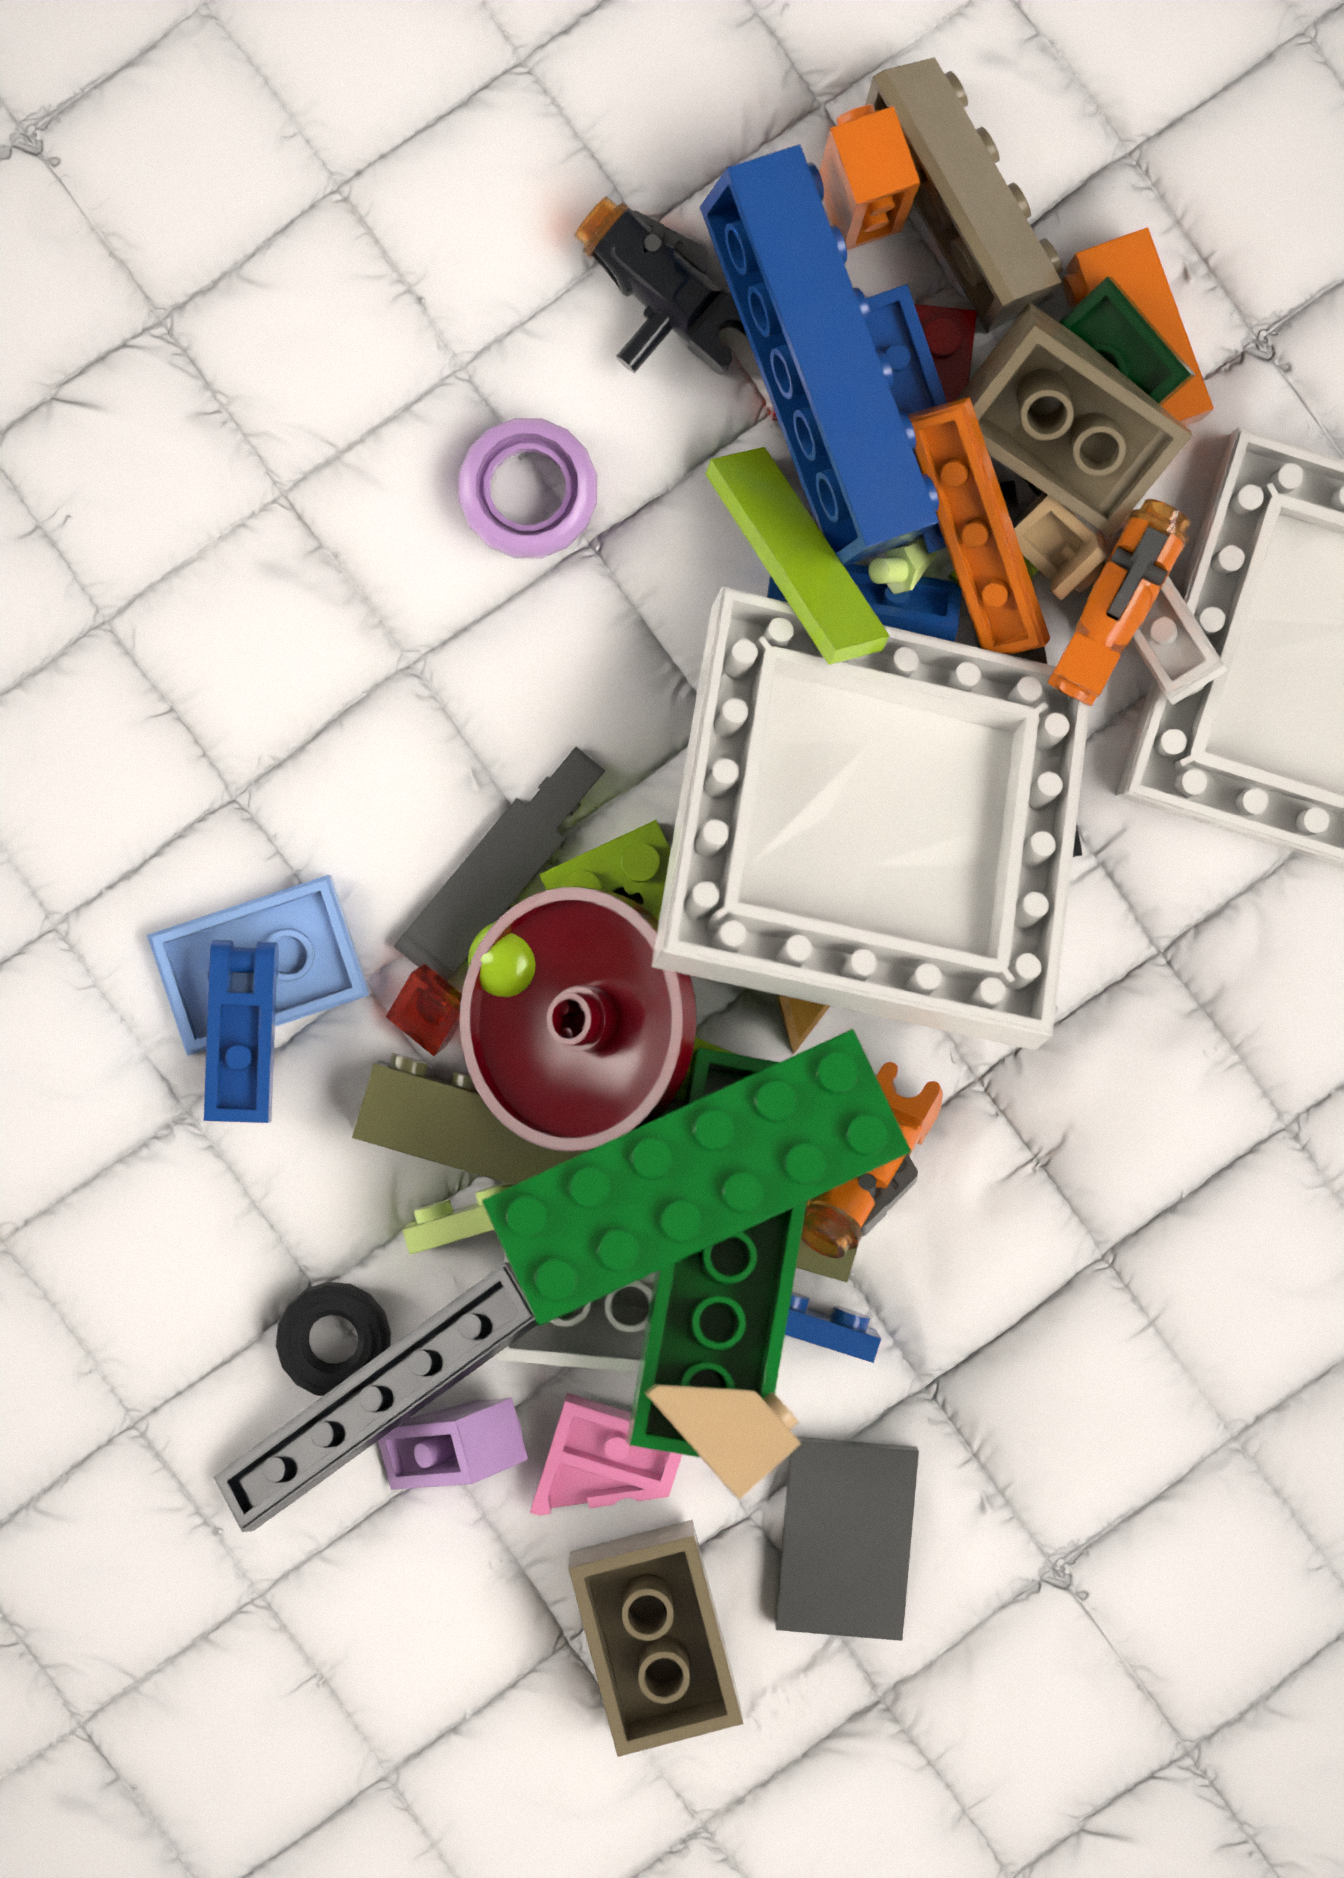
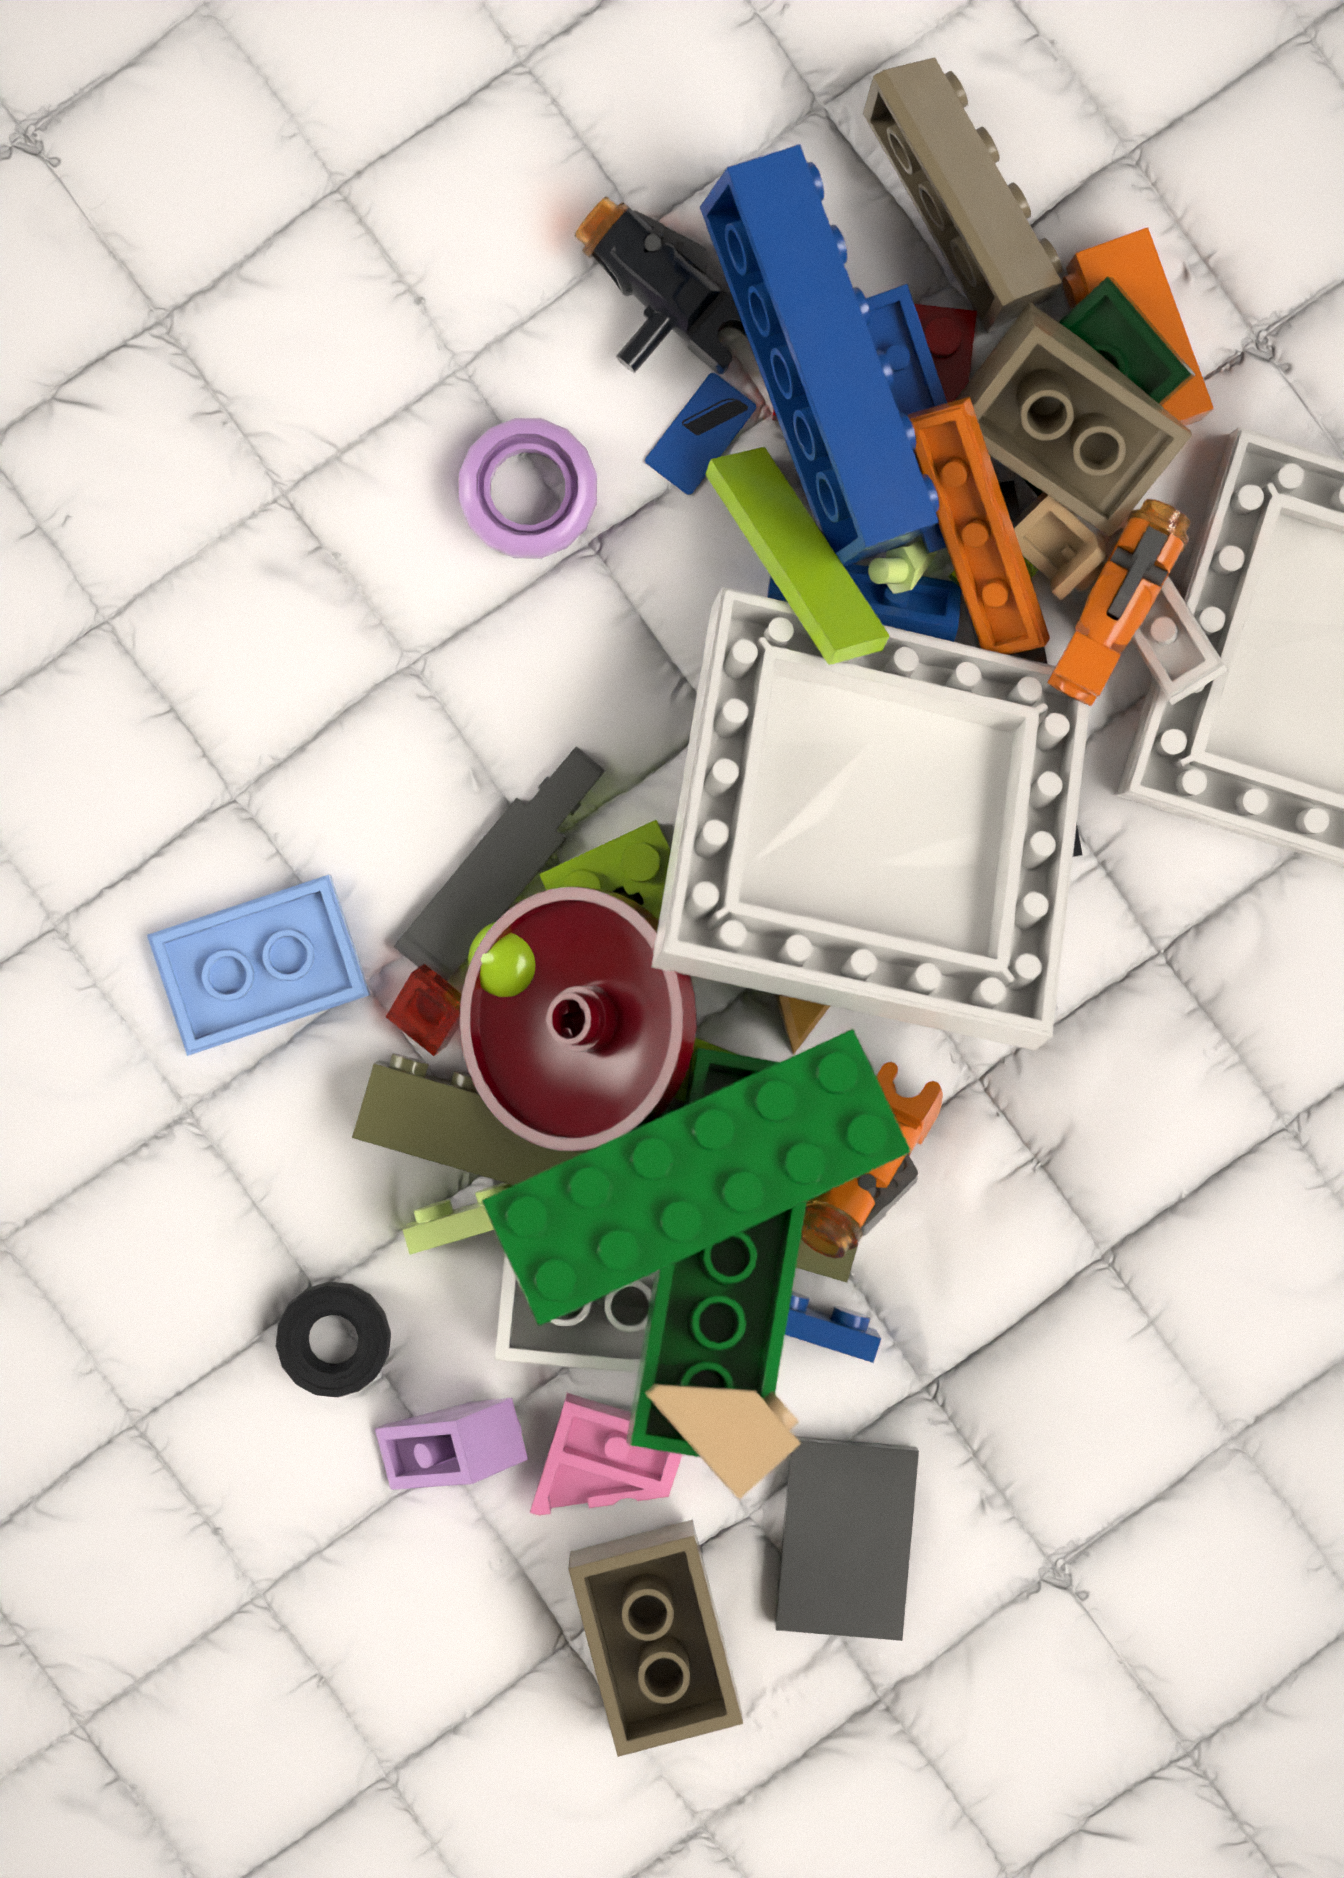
blue plate [204,940,279,1123] -> none
tile [213,1262,537,1532] -> none
orange brick [819,105,920,250] -> none
none -> blue sticker [645,373,756,495]

